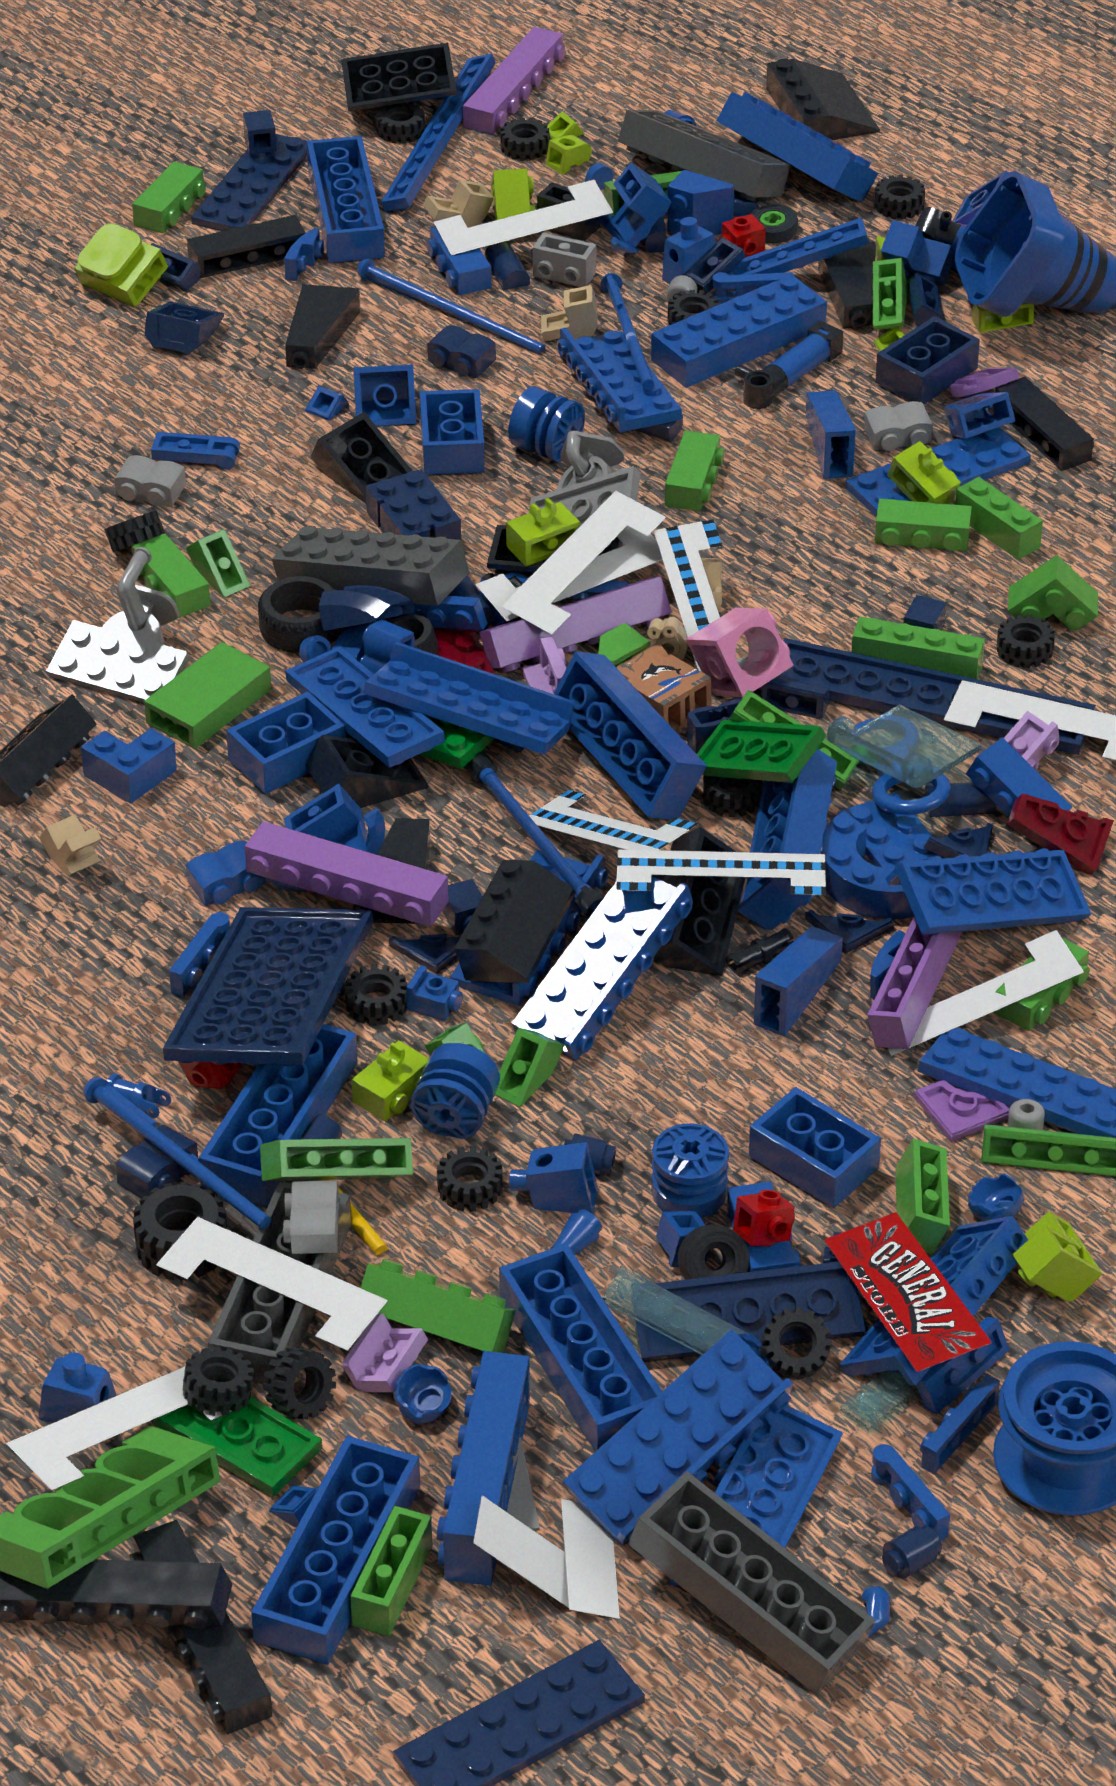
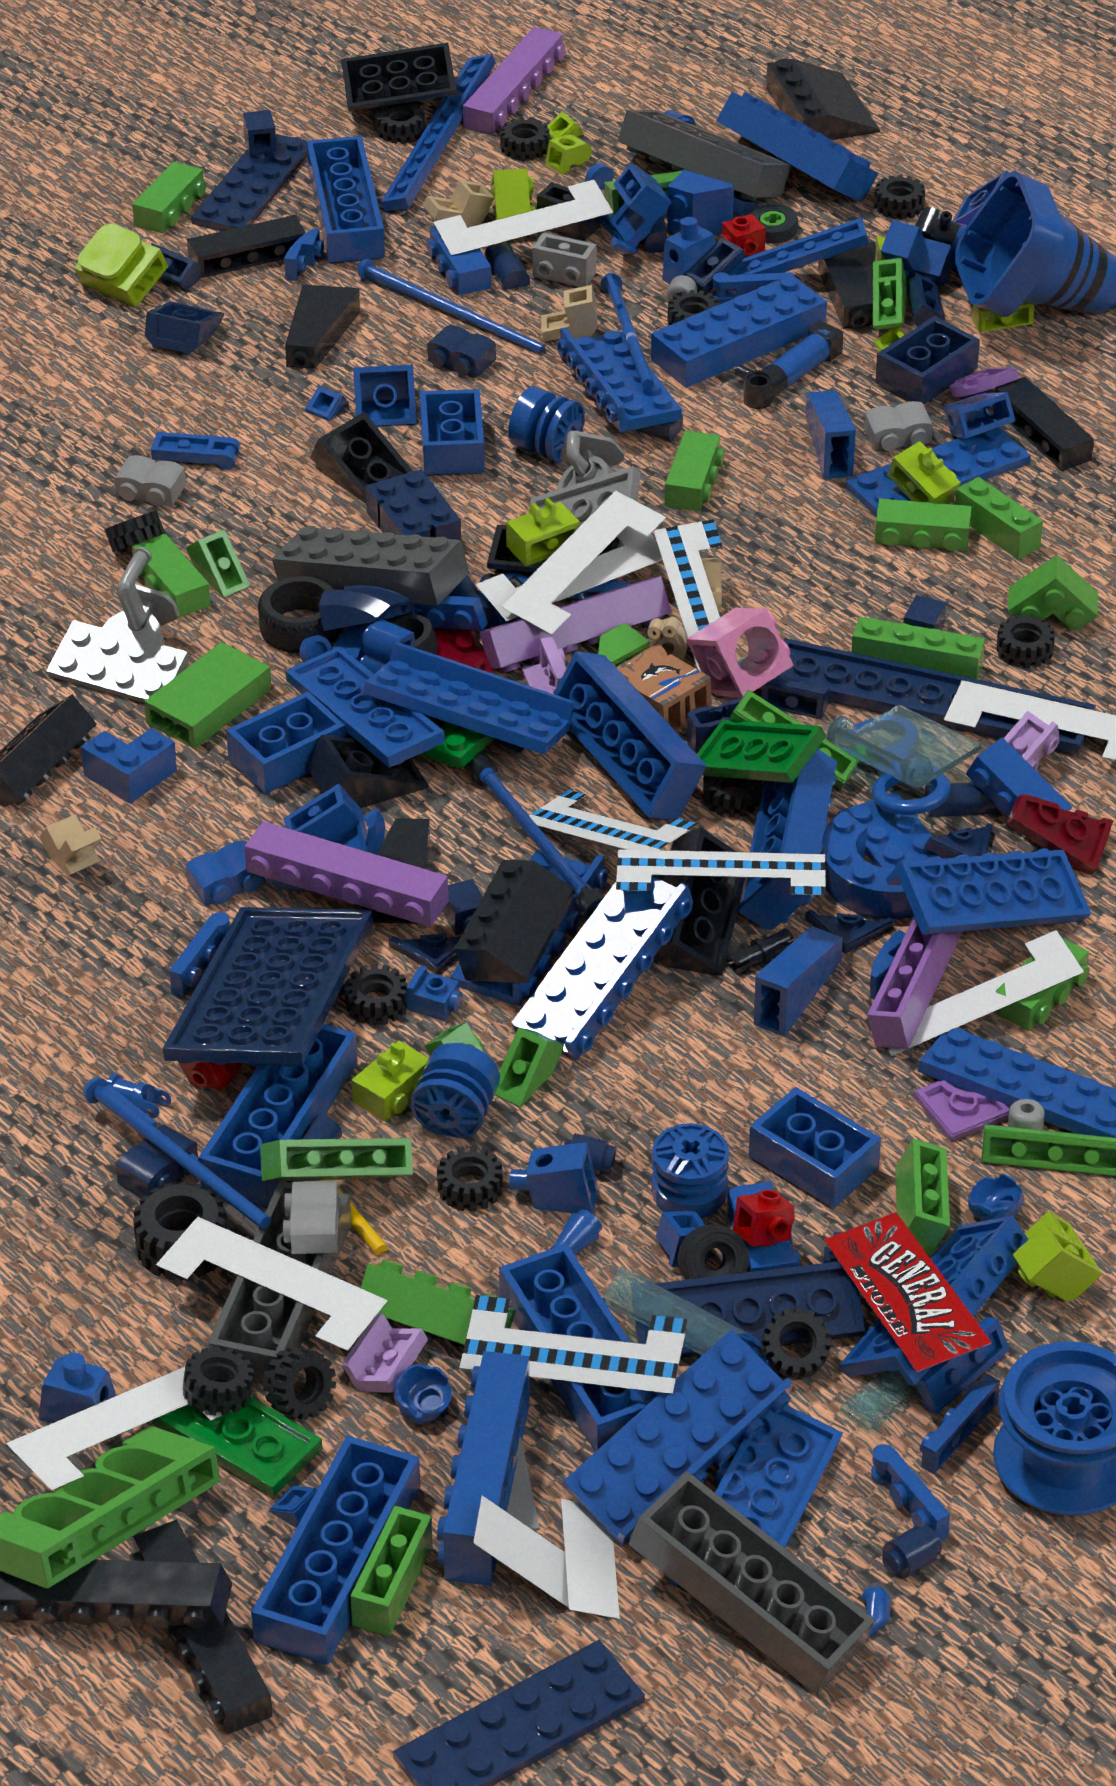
none -> white sticker [460,1295,688,1394]

